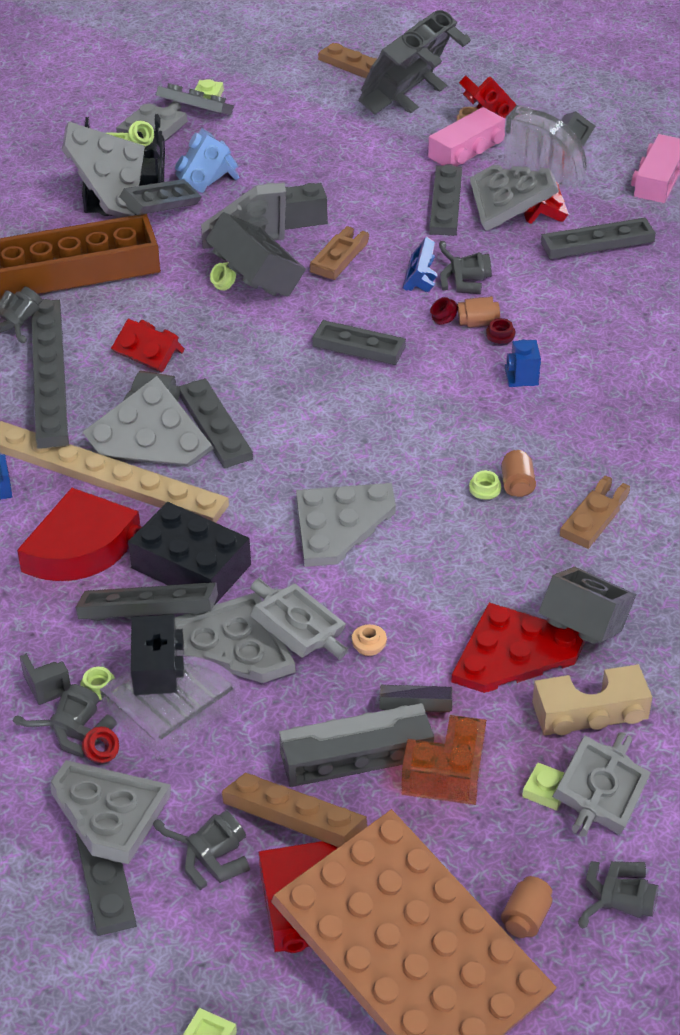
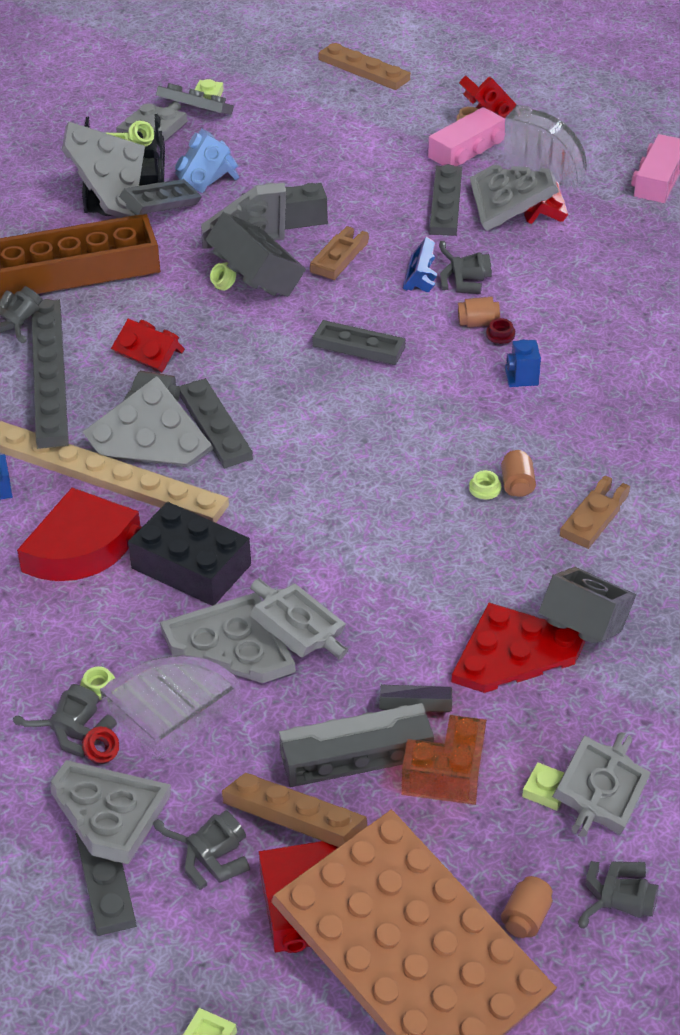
dark grey panel [20,653,71,705] -> none
dark grey plate [75,582,218,621] -> none
black brick [131,614,184,695] -> none
light grey plate [296,483,396,567] -> none
light nougat plate [352,624,387,656] -> none
dark grey piece [358,10,471,115] -> none
dark red plate [430,297,458,325] -> none
tan arch [532,664,652,736] -> none
dark grey plate [541,217,656,259] -> none
dark grey panel [552,111,595,149] -> none

